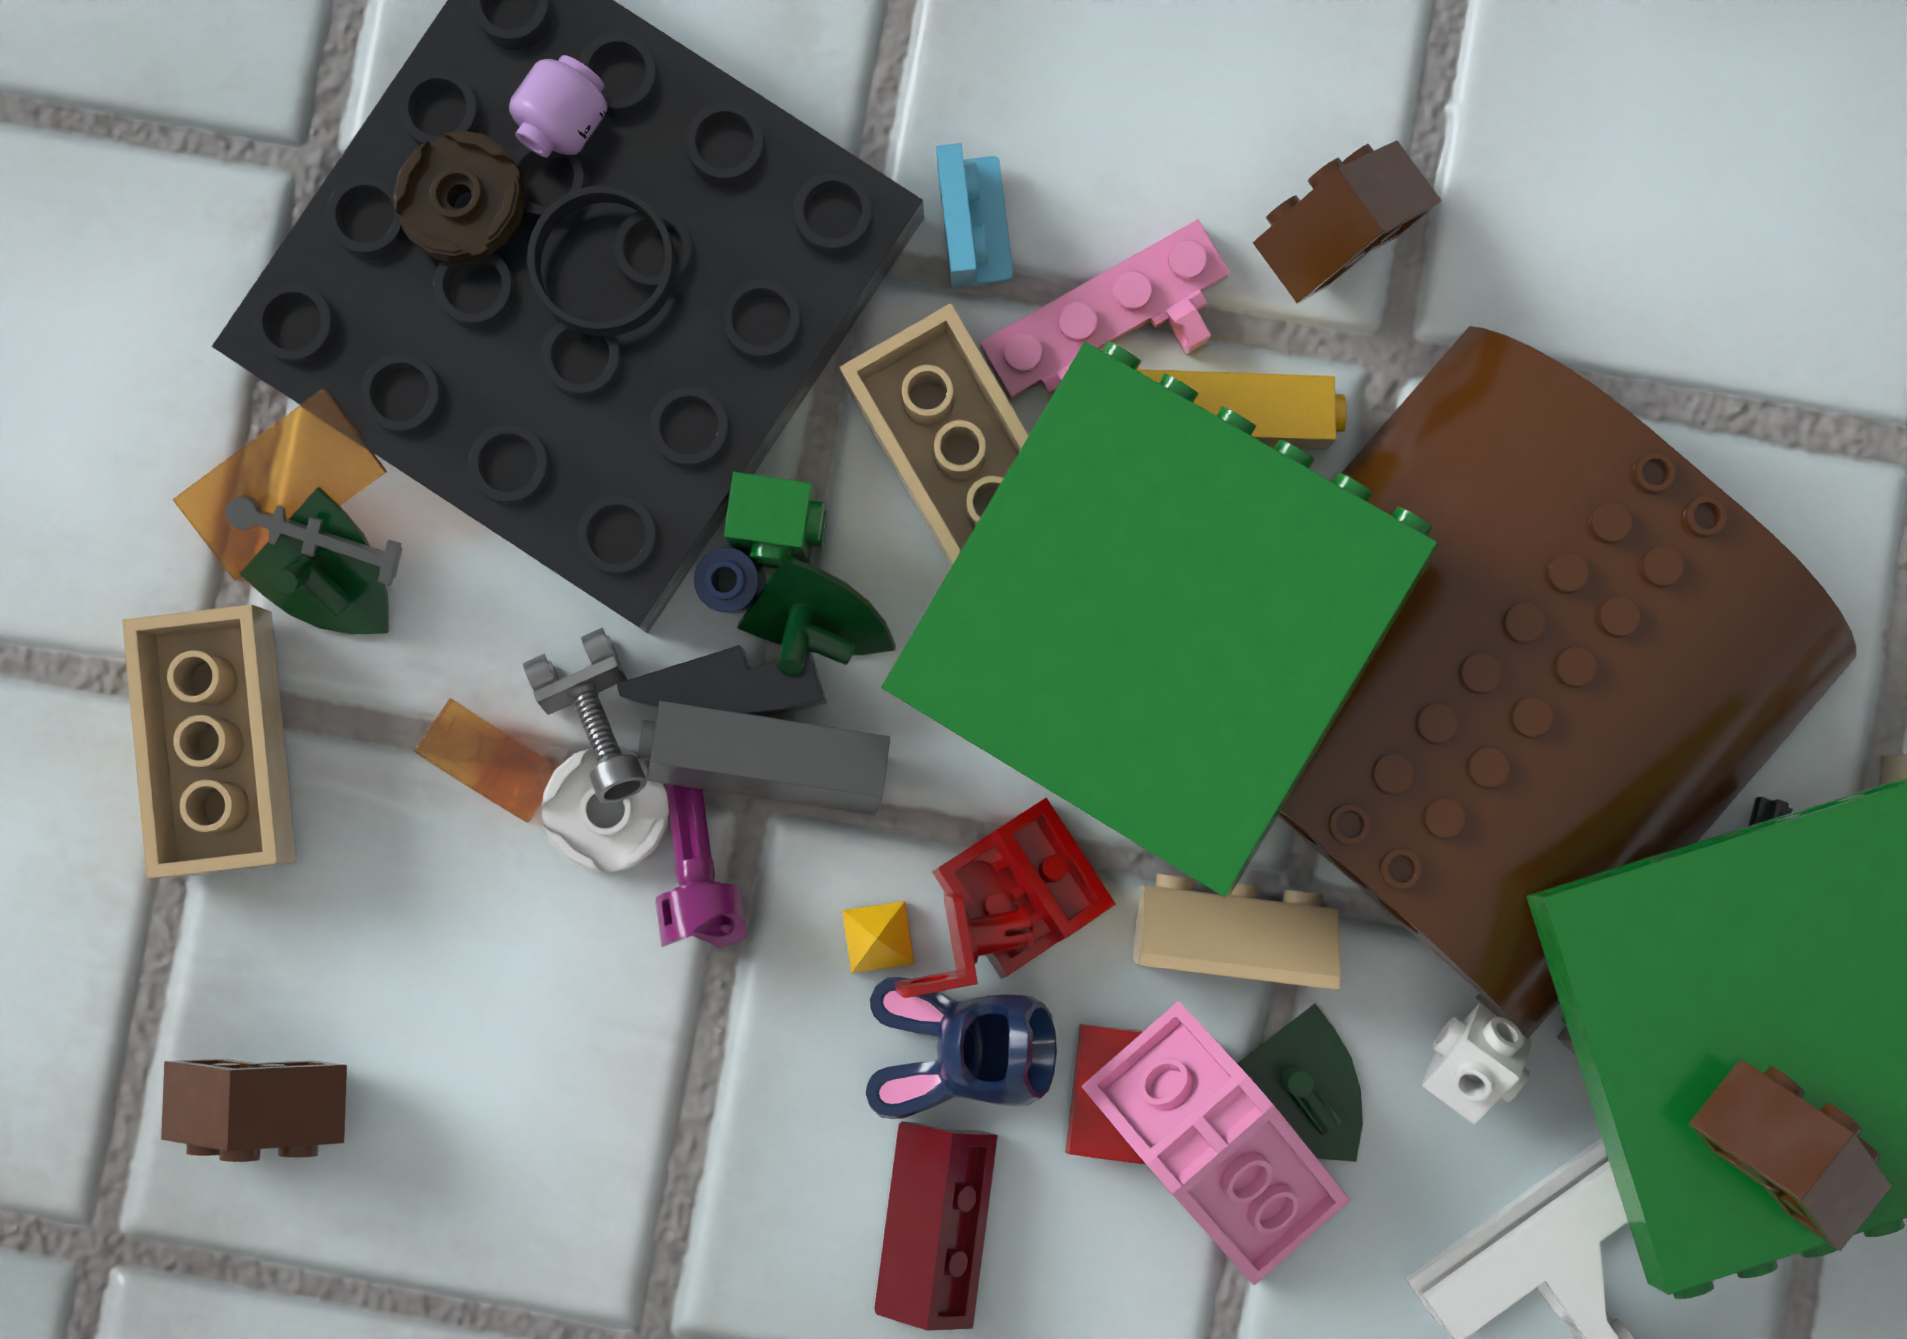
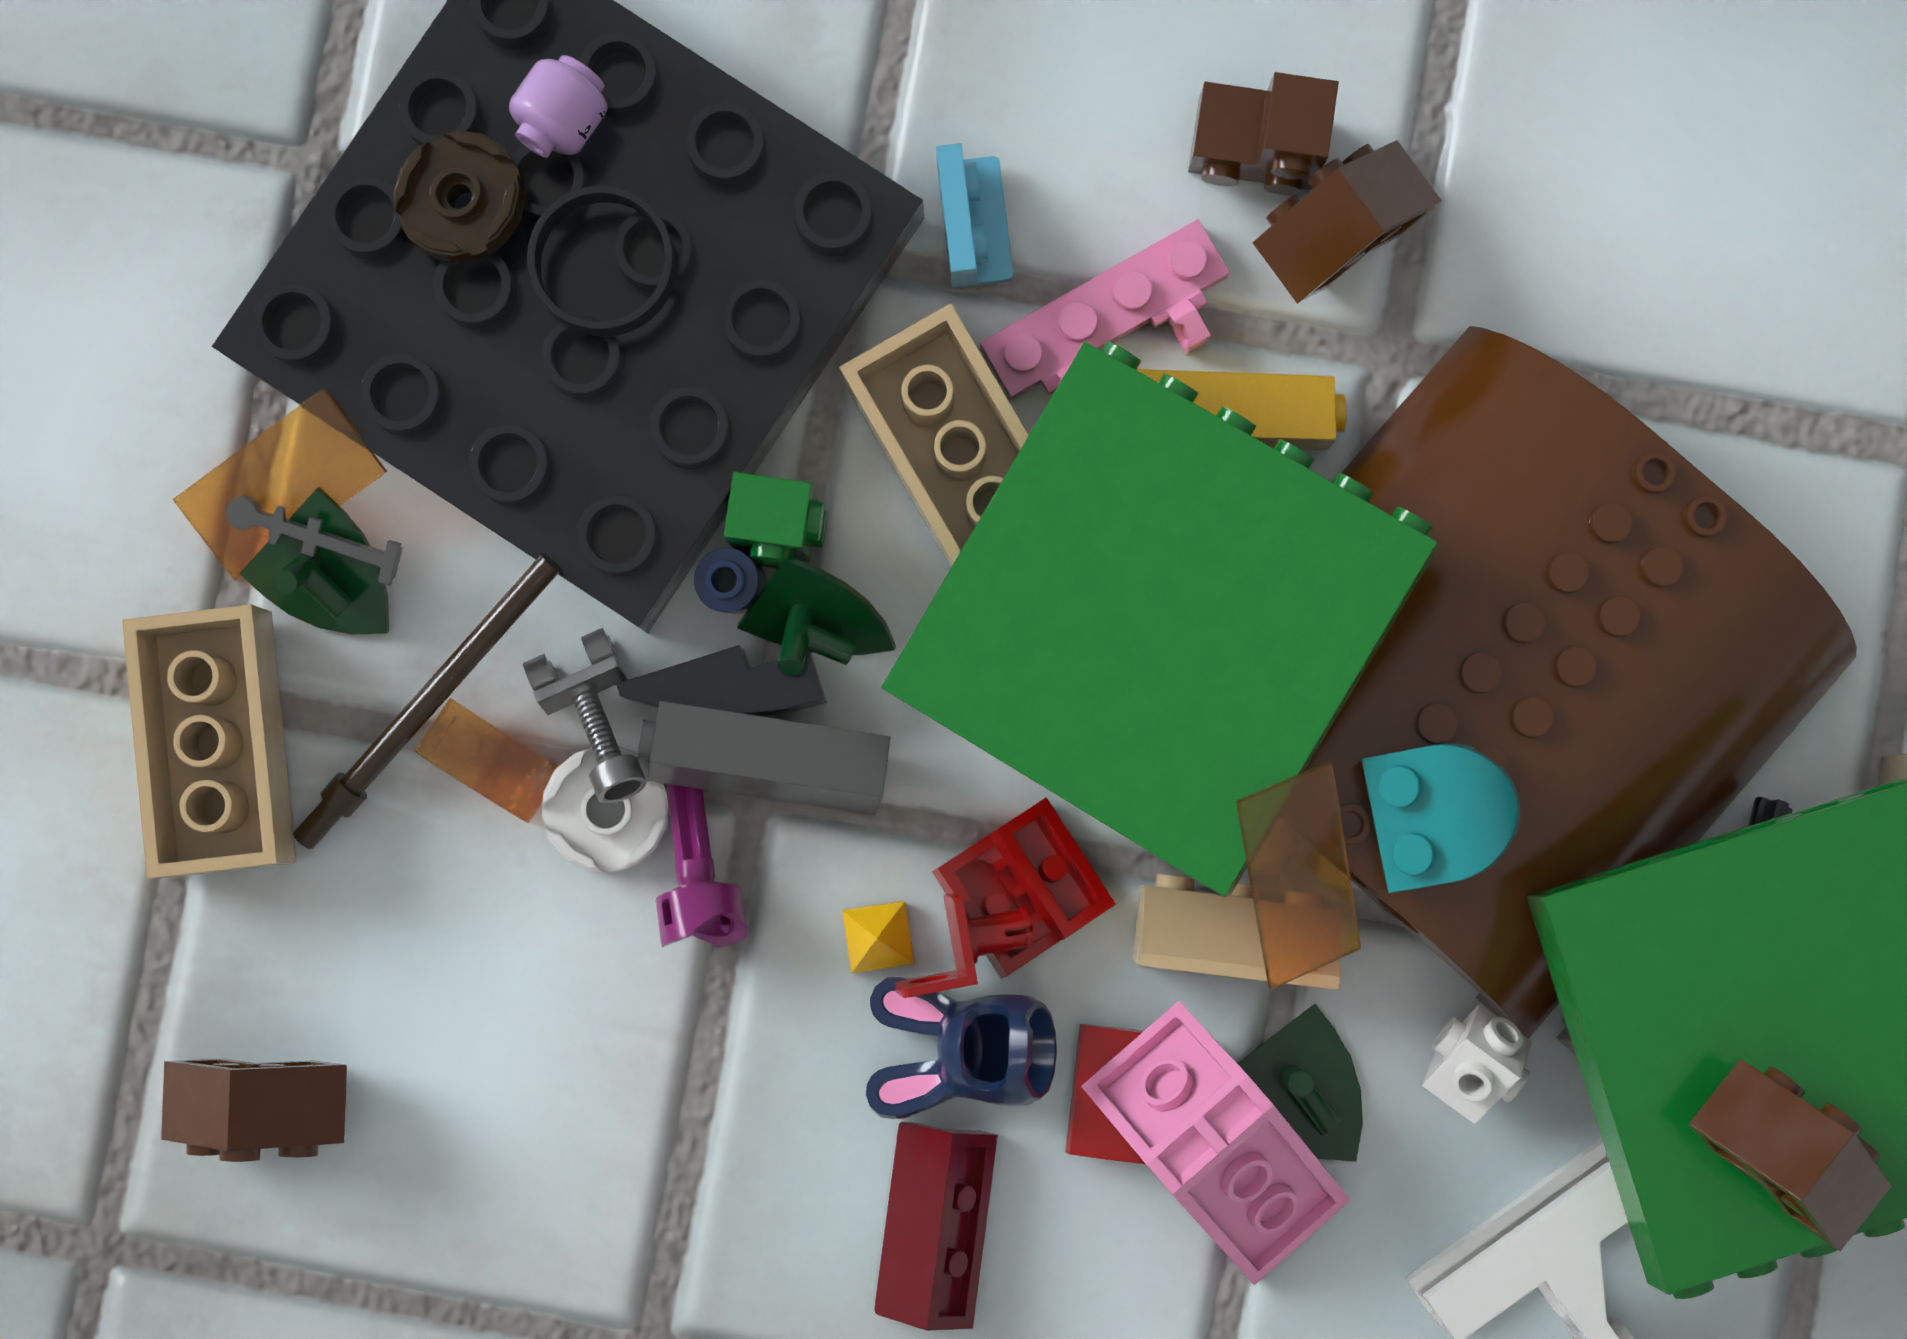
none -> dark brown bar [293,553,561,849]
none -> reddish brown brick [1188,72,1339,195]
none -> clear orange piece [1236,761,1361,989]
none -> teal slope [1362,743,1520,893]

